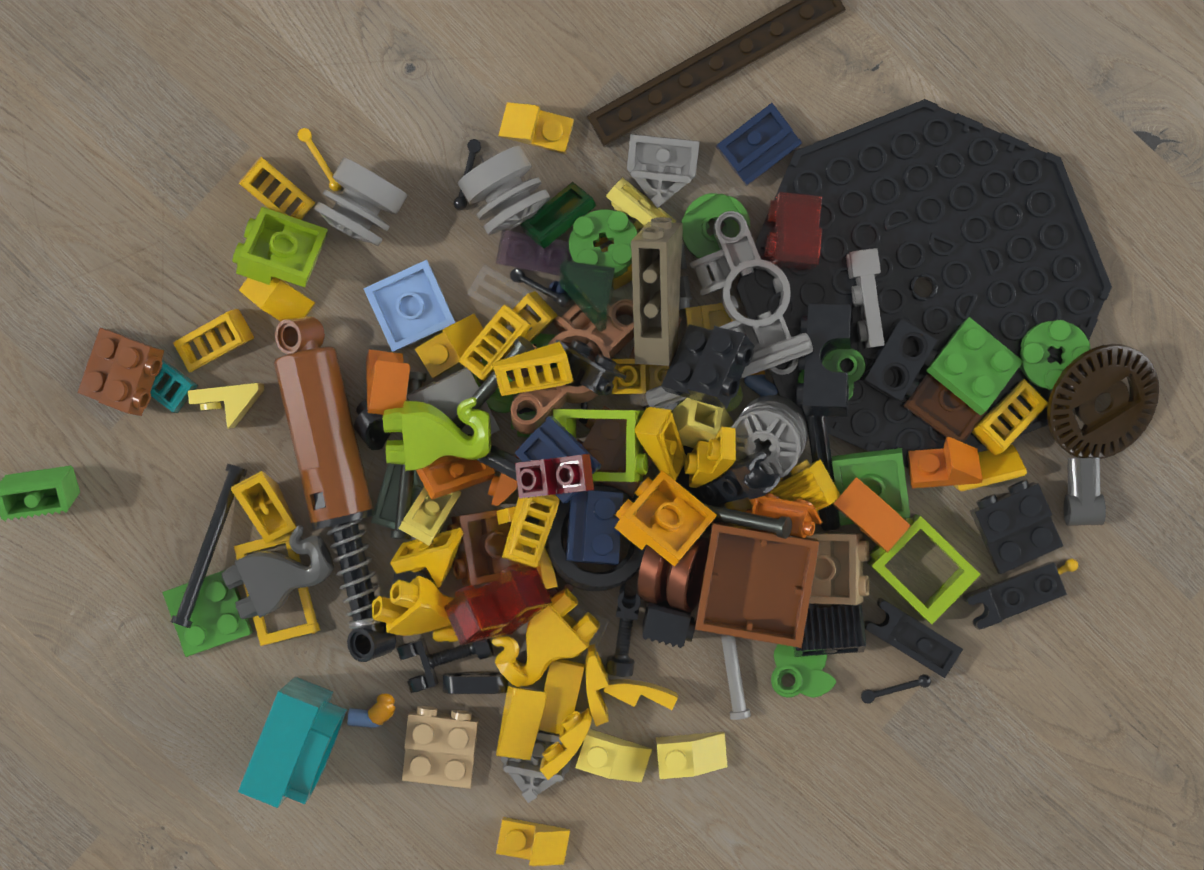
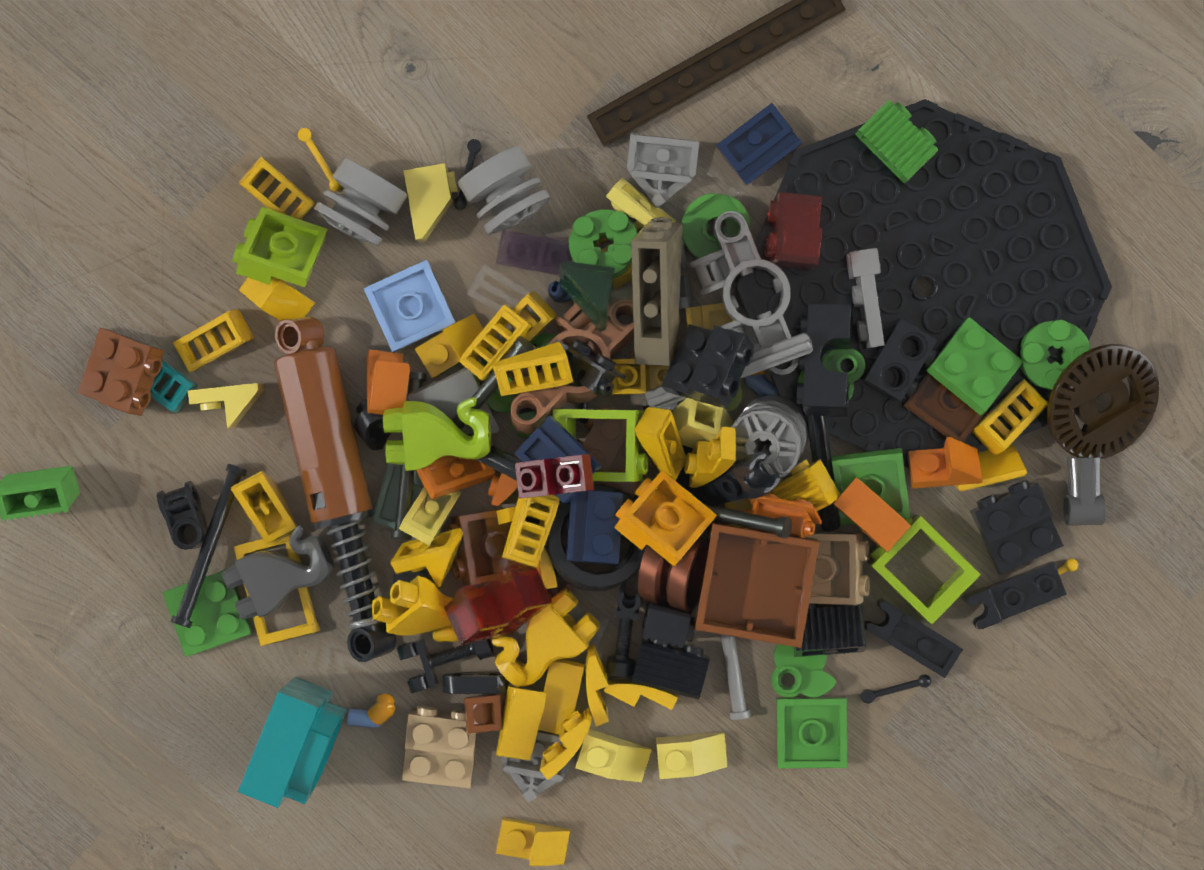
yellow slope [498,102,574,154] -> none
black hinge [510,268,570,307] -> none
dark green tile [520,181,596,249] -> none
none -> black piece [156,481,208,550]
none -> light yellow slope [403,163,458,243]
none -> dark orange slope [464,688,528,734]
none -> black brick [631,638,710,700]
none -> bright green plate [776,697,847,769]
none -> bright green brick [855,100,938,183]

